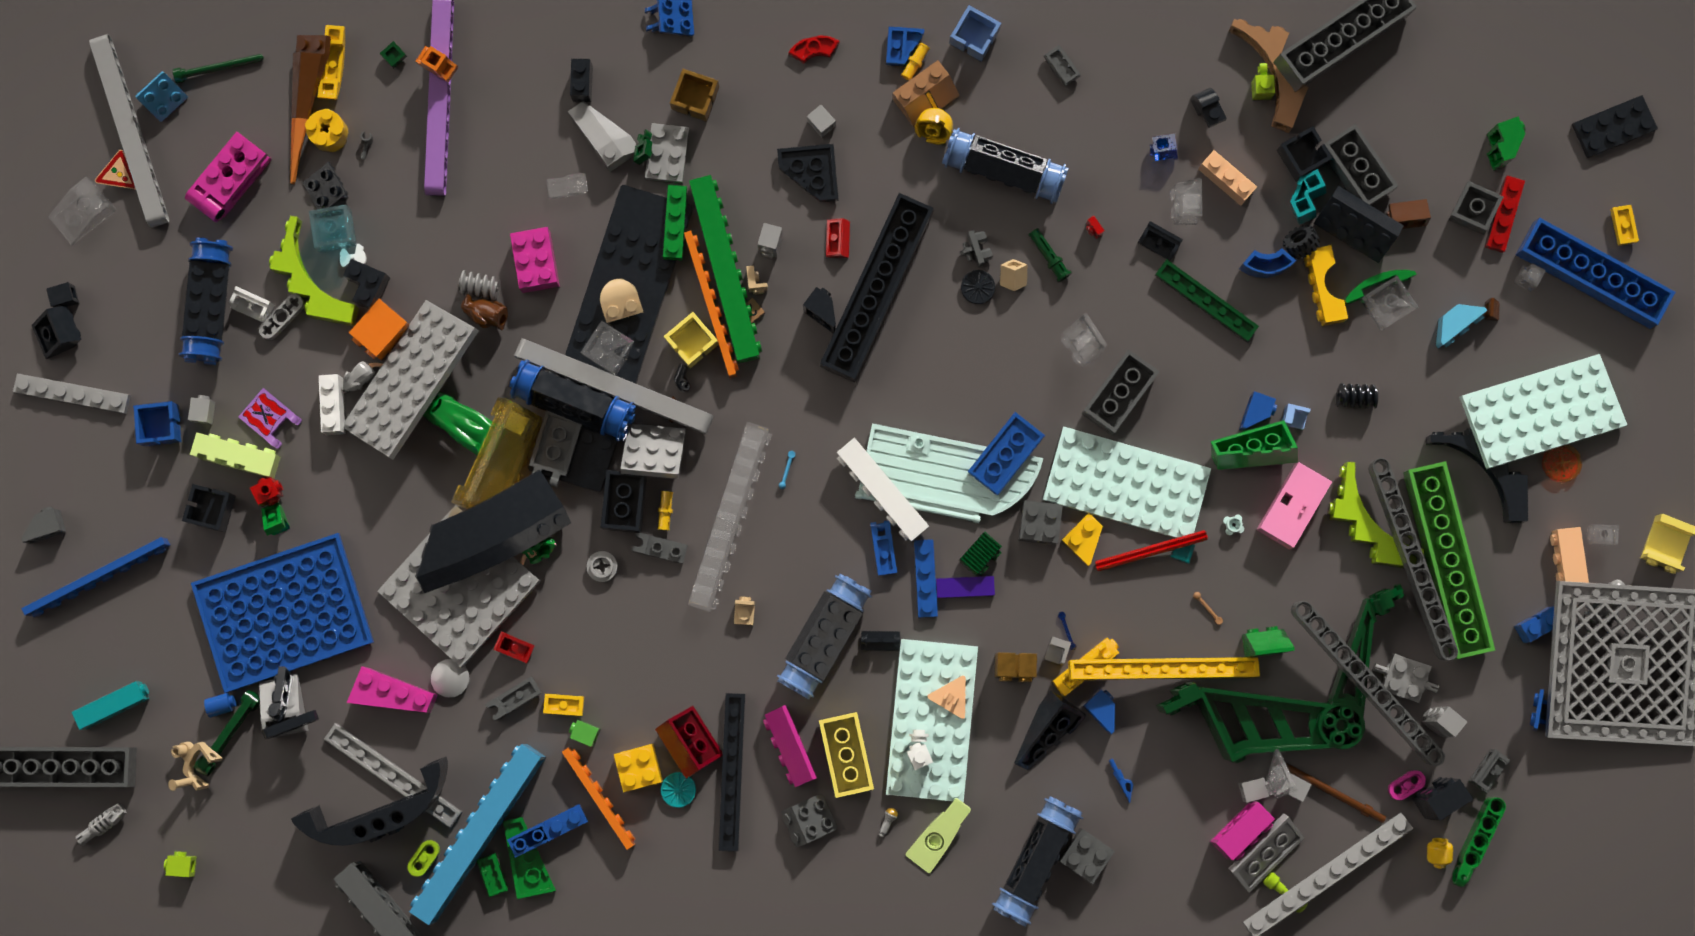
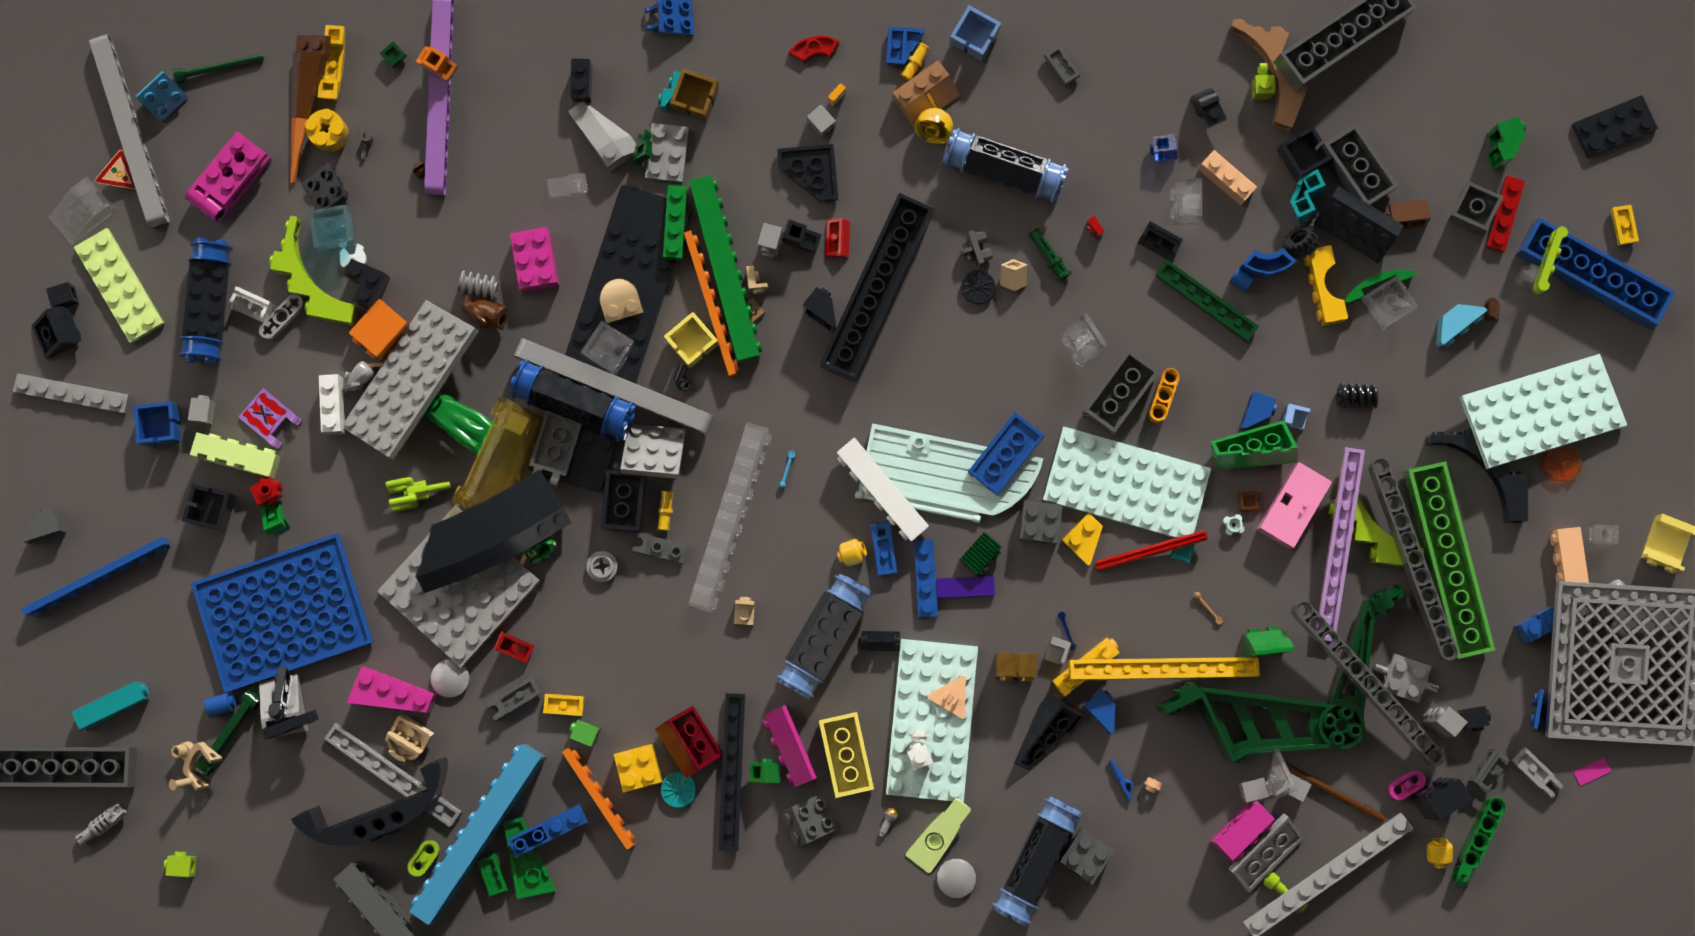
none -> yellowish green plate [74,228,165,343]
none -> lime plant [385,477,451,513]
none -> tan slope [385,713,434,762]
none -> reddish brown hinge [412,162,425,179]
none -> teal slope [658,71,681,112]
none -> green brick [749,759,781,783]
none -> black brick [781,219,822,253]
none -> light orange tile [828,84,846,107]
none -> yellow head [837,539,867,567]
none -> light grey dish [937,859,976,898]
none -> light nougat plate [1143,777,1162,794]
none -> light orange beam [1148,368,1180,424]
none -> blue piece [1229,267,1254,292]
none -> reddish brown tile [1238,491,1260,512]
none -> lavender plate [1316,447,1365,641]
none -> black brick [1458,706,1491,732]
none -> light grey hinge [1510,747,1563,799]
none -> lime plate [1532,226,1568,295]
none -> dark pink sticker [1574,757,1612,786]

